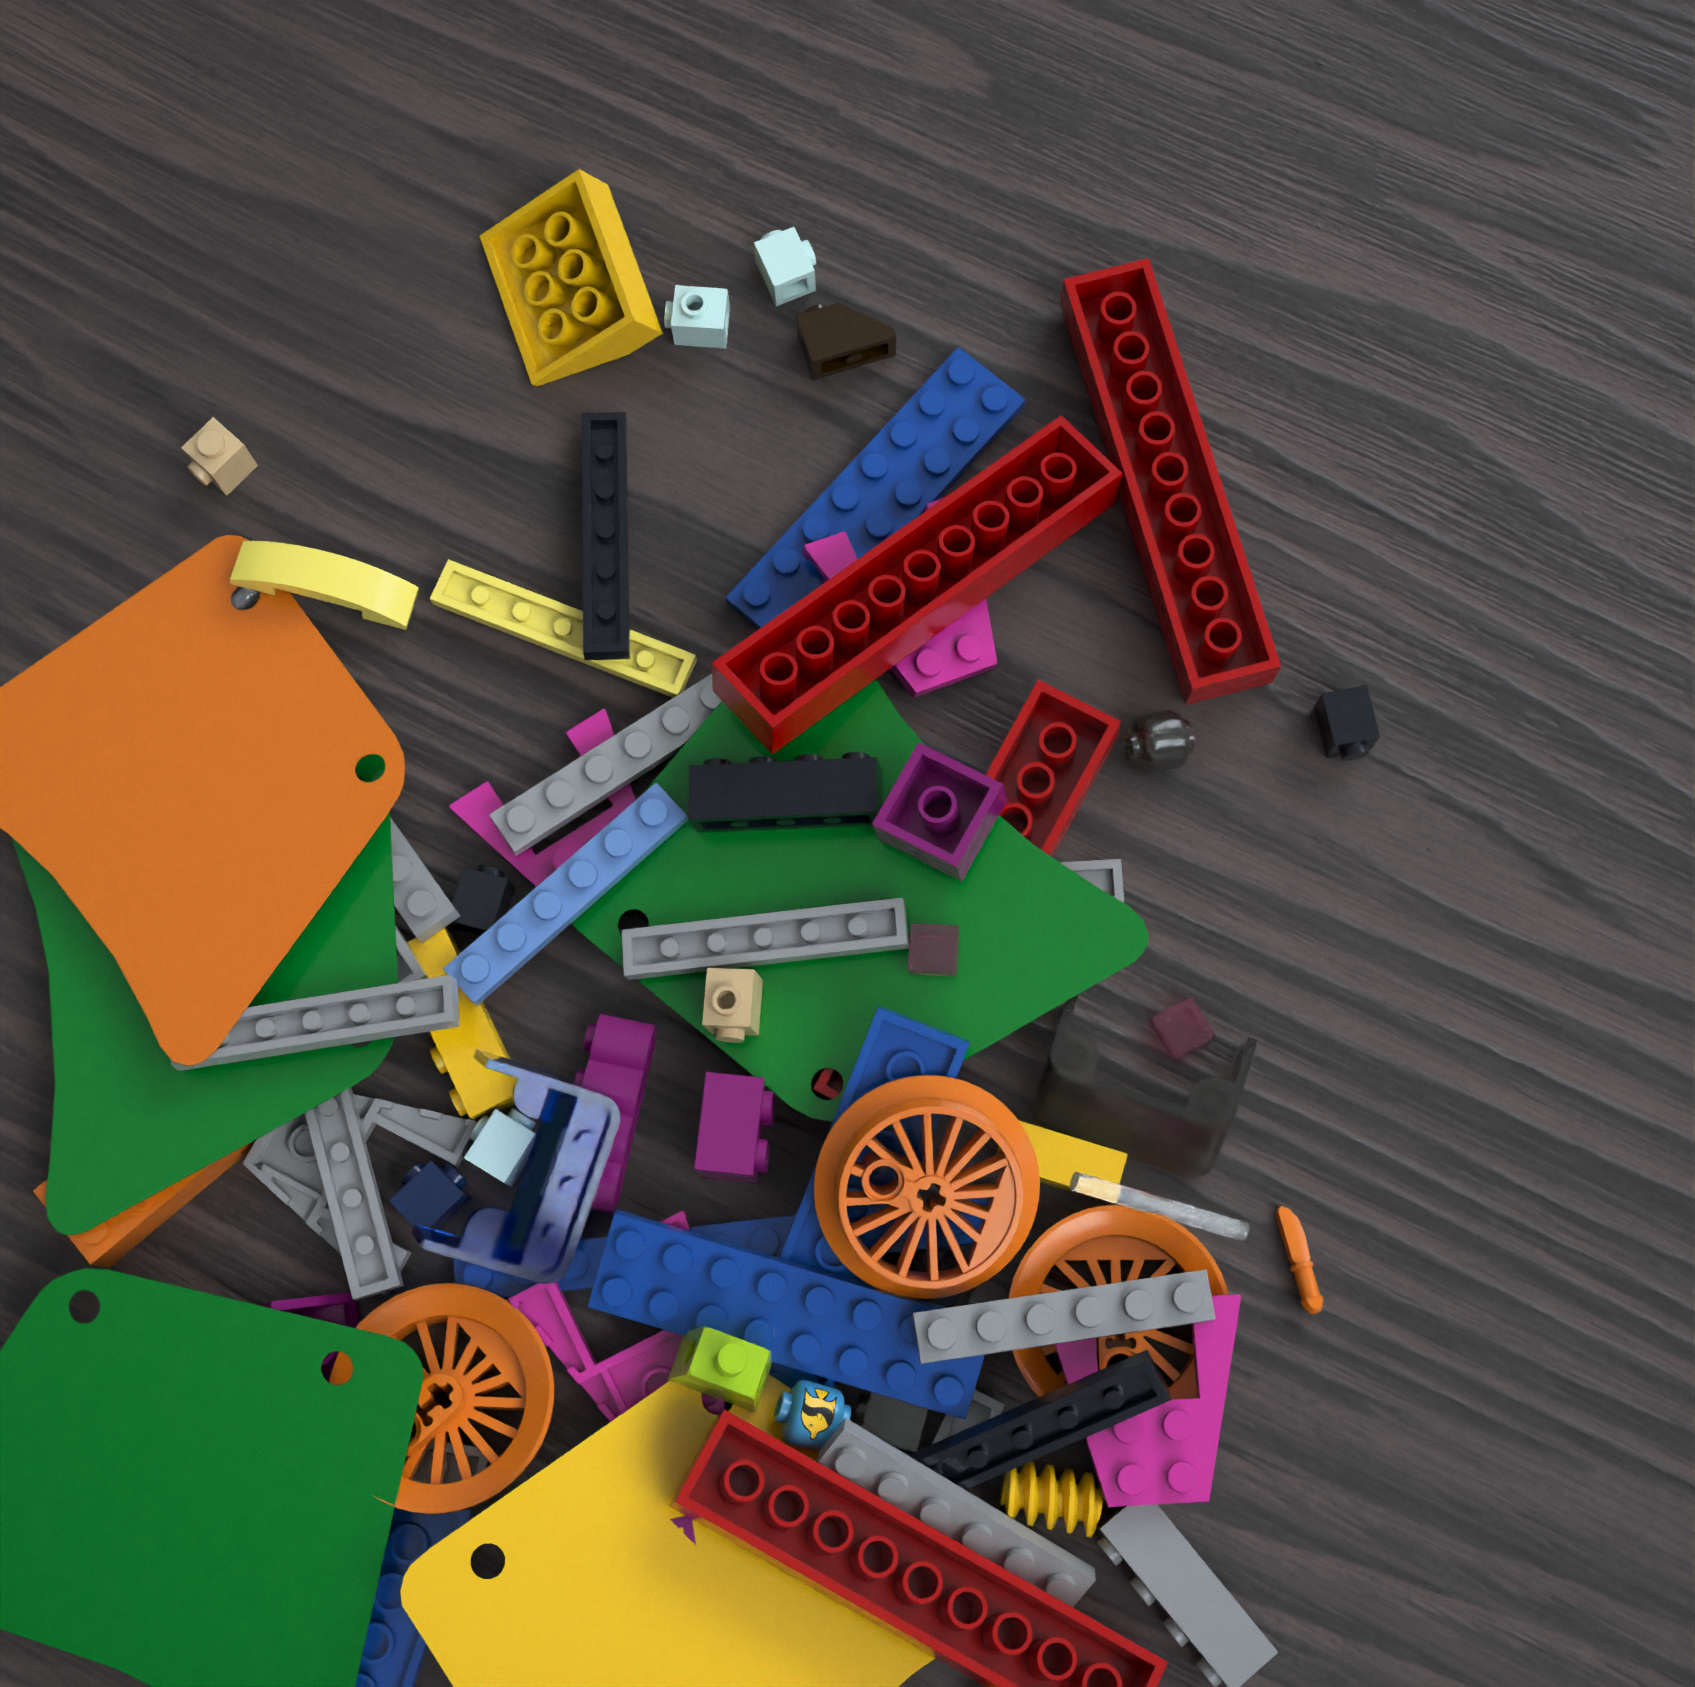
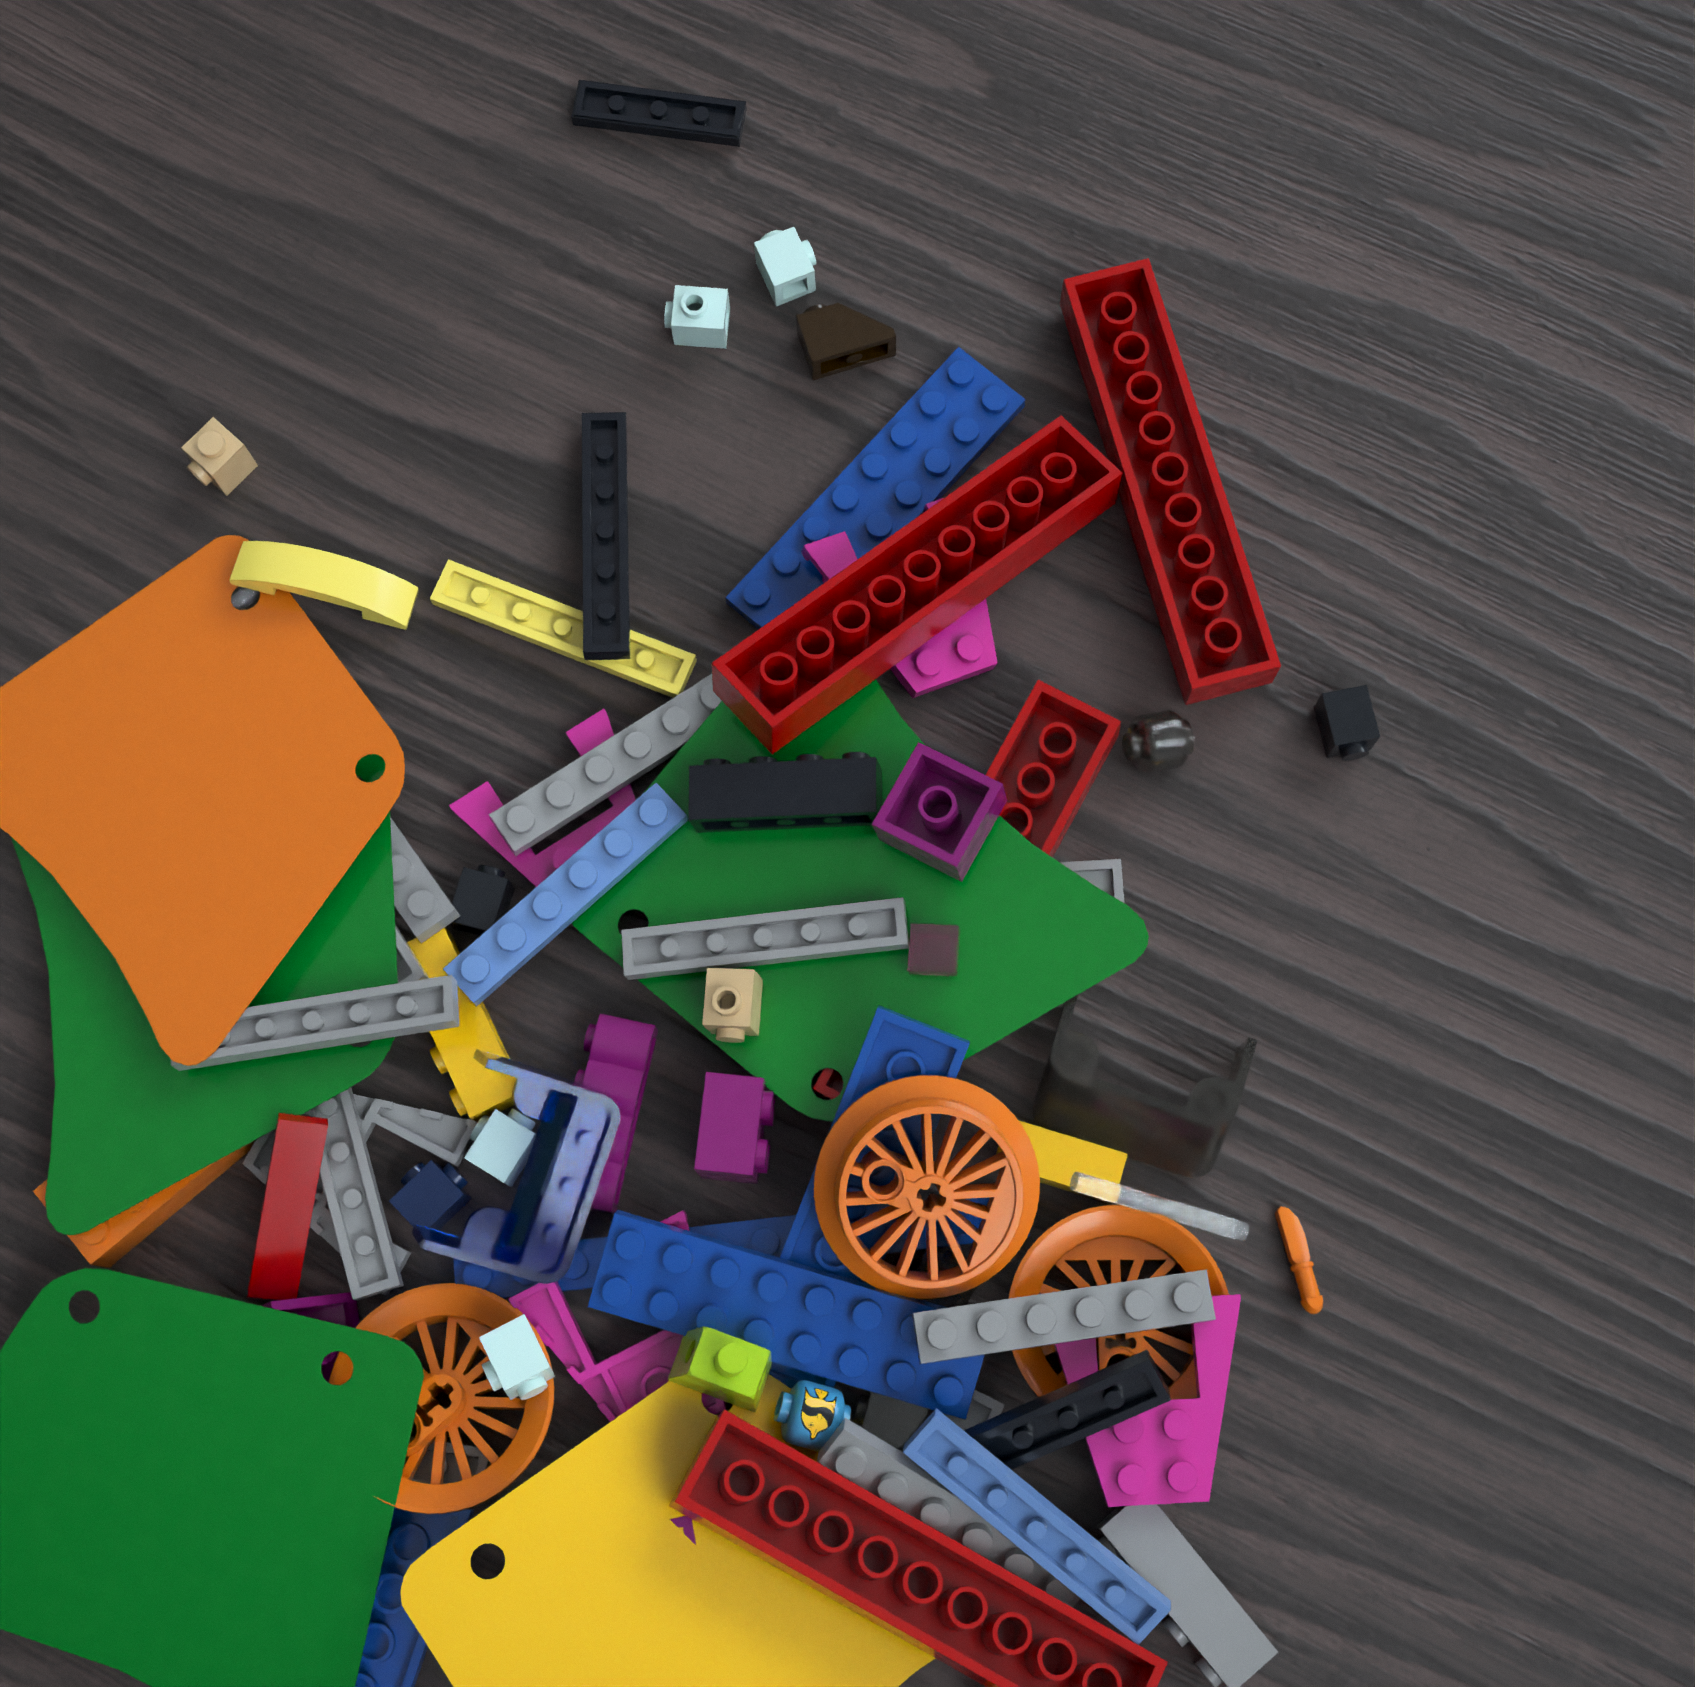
yellow slope [479,169,663,387] -> none
yellow piece [998,1461,1103,1538] -> none
clear pink tile [1150,996,1216,1061] -> none
none -> red tile [247,1113,328,1300]
none -> light aqua brick [479,1314,555,1400]
none -> black tile [571,80,747,147]
none -> medium blue plate [903,1408,1171,1645]

